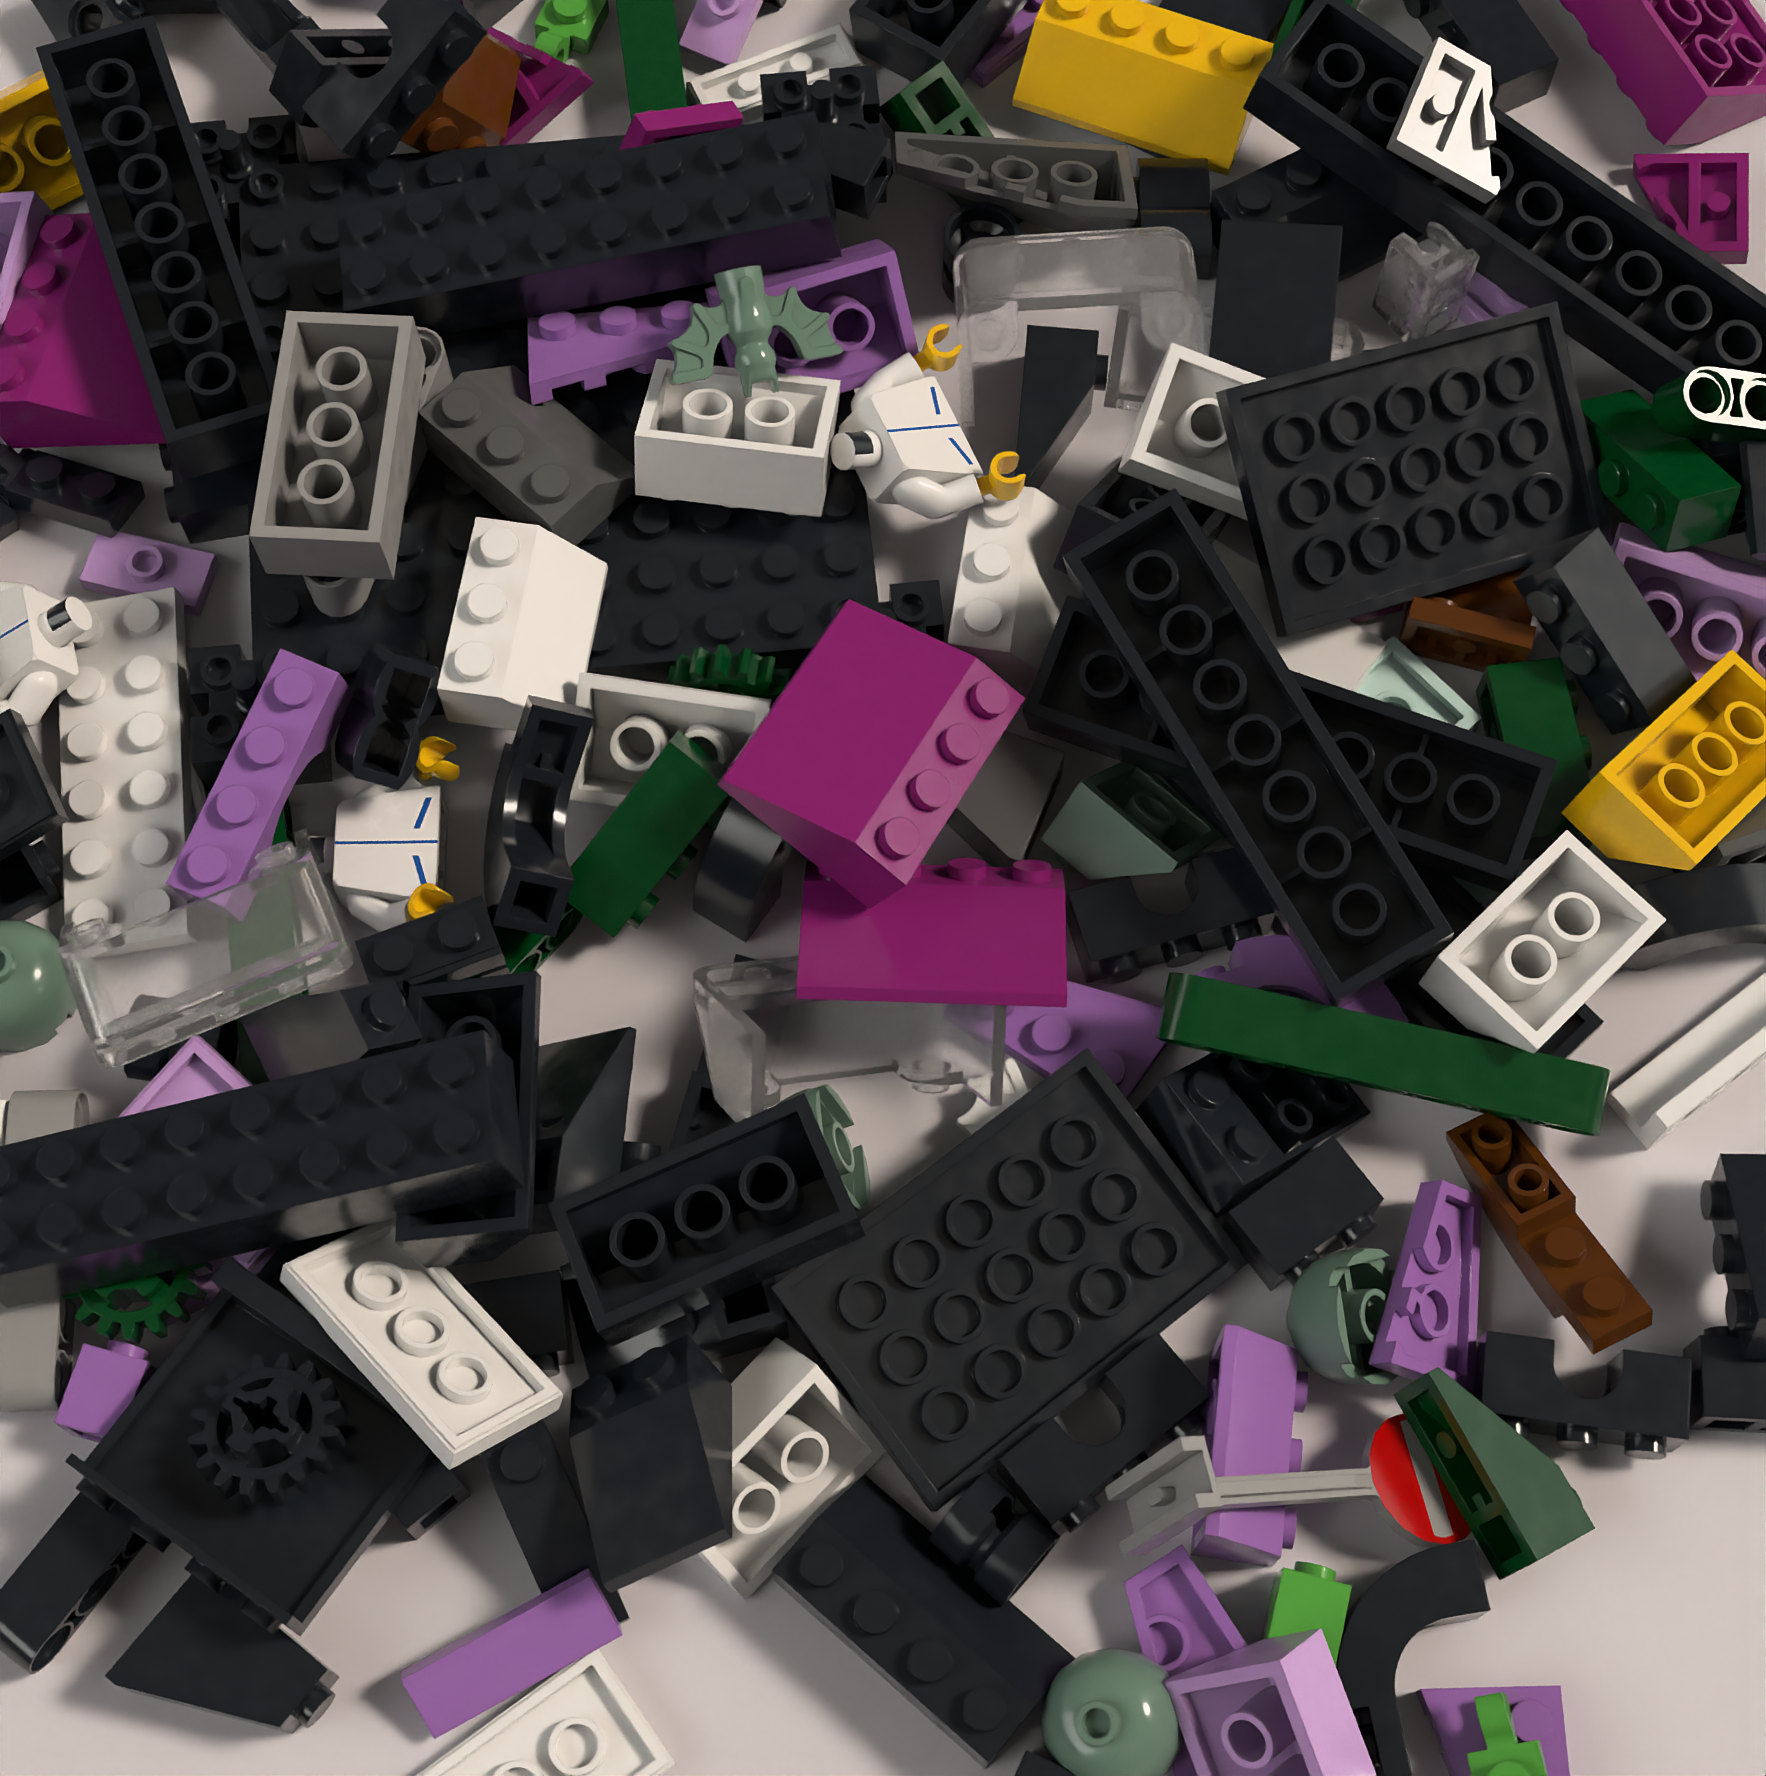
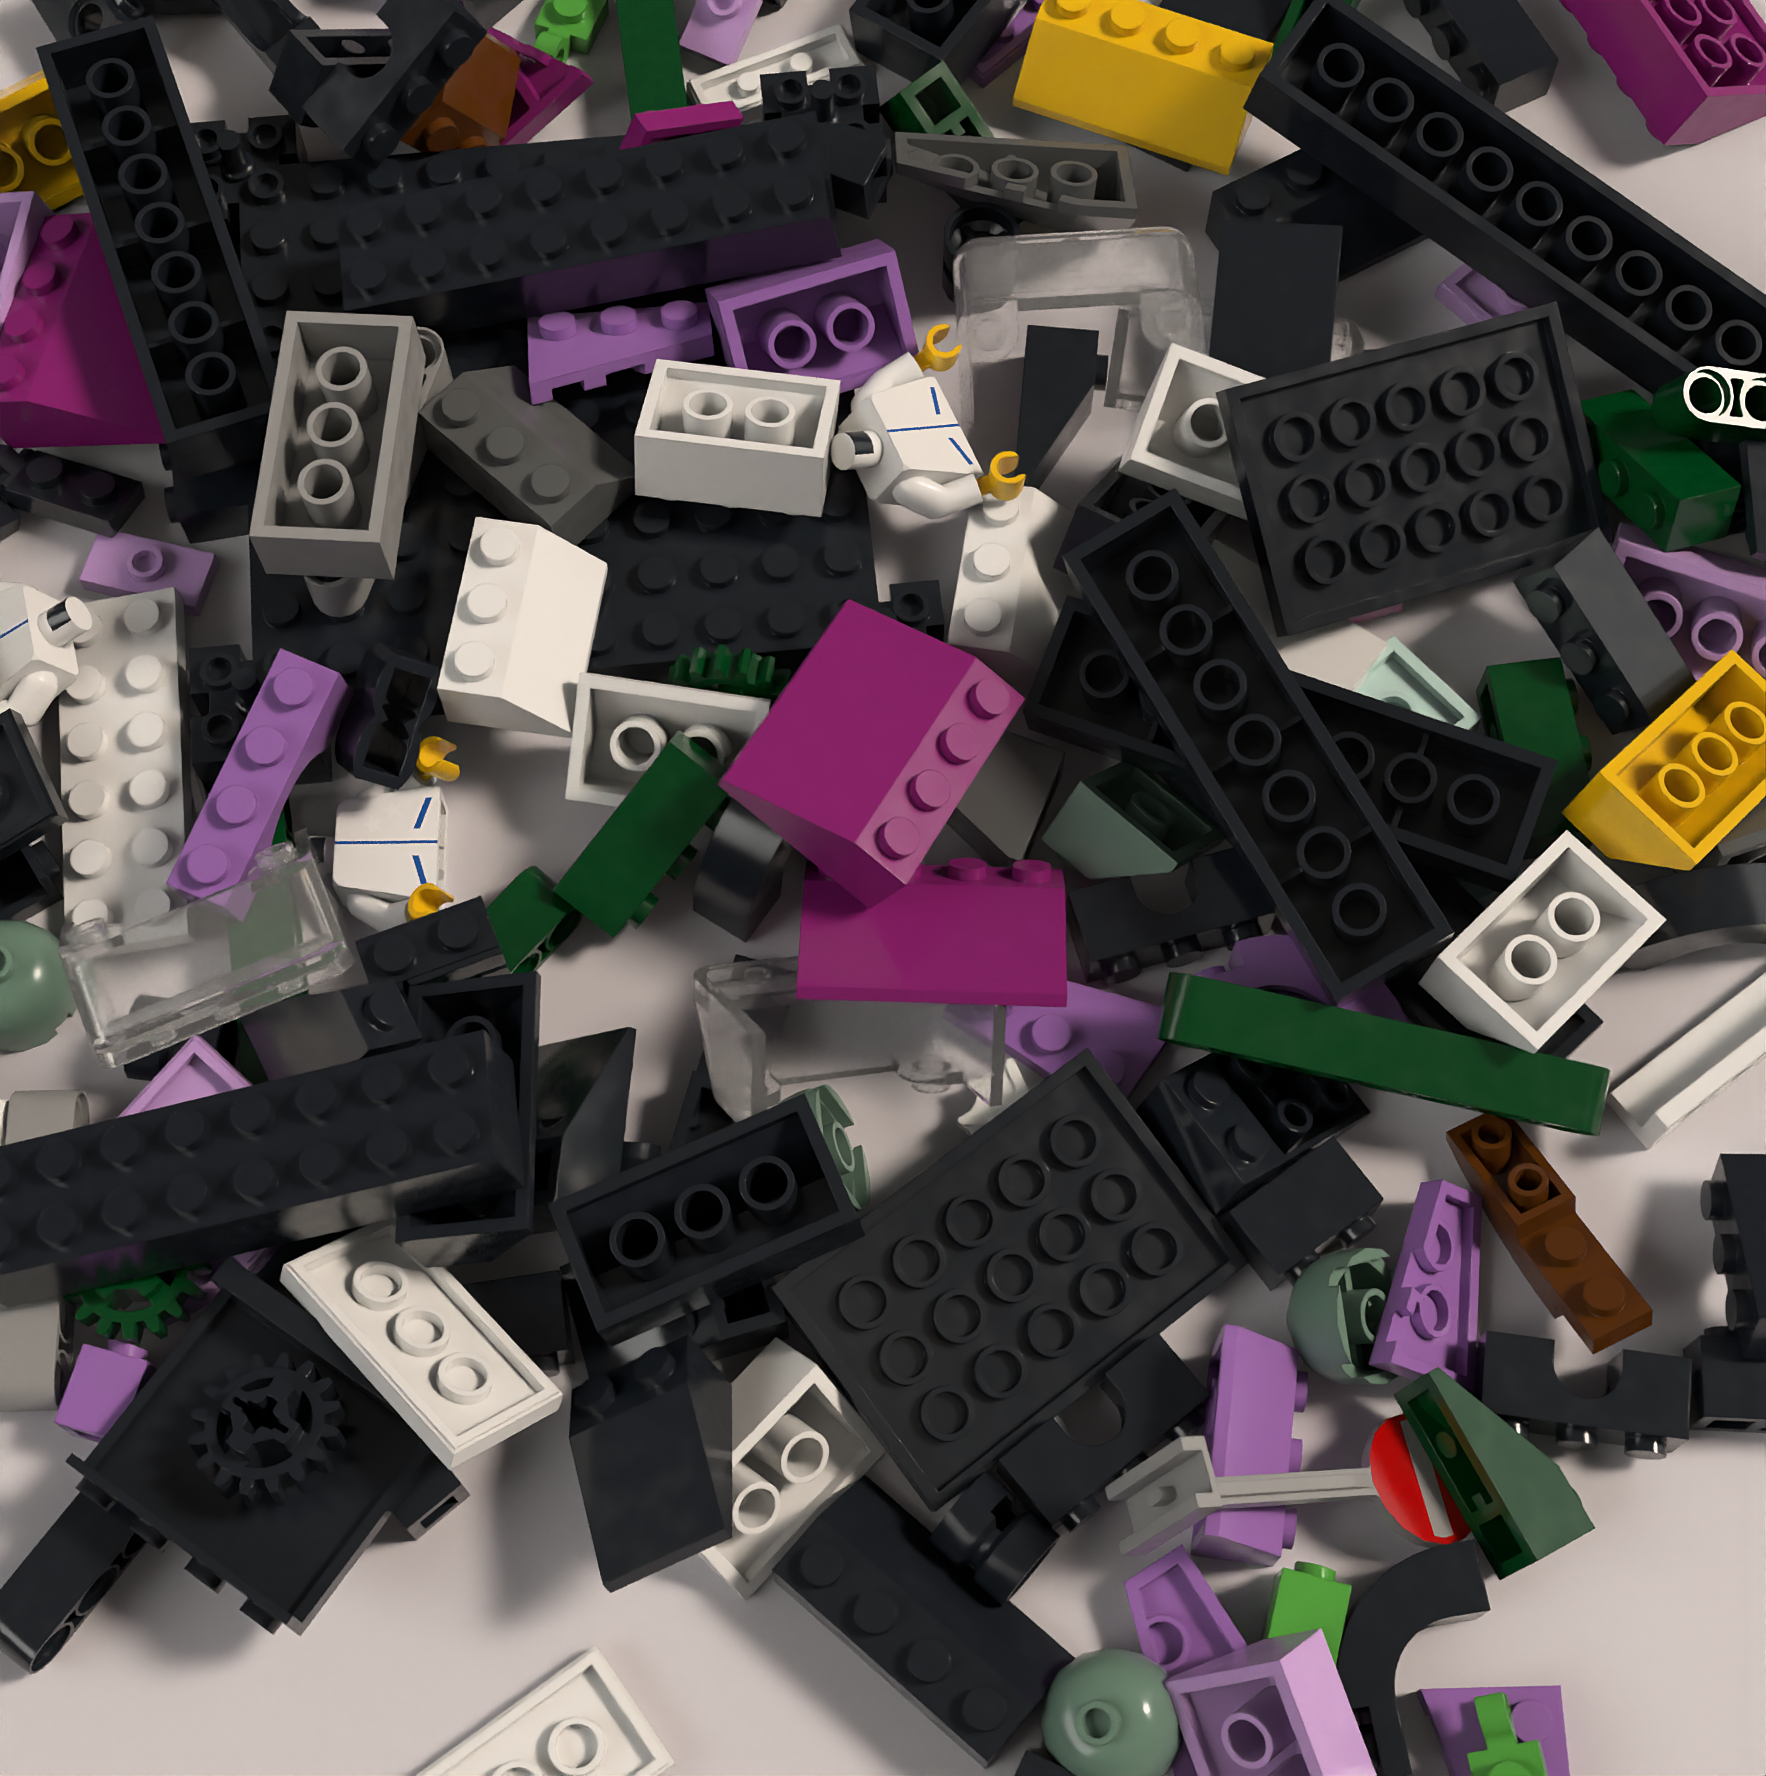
black slope [105,1575,340,1734] -> none
medium lavender tile [401,1568,623,1739] -> none
black slope [480,1419,630,1624] -> none
black arch [483,695,594,937] -> none
sand green animal [668,265,843,398] -> none
black brick [1126,158,1212,280] -> none
clear hinge [1371,222,1480,342] -> none
wing [1386,37,1500,204] -> none
reddish brown bracket [1398,566,1537,673] -> none
magenta wing [1632,153,1749,264] -> none

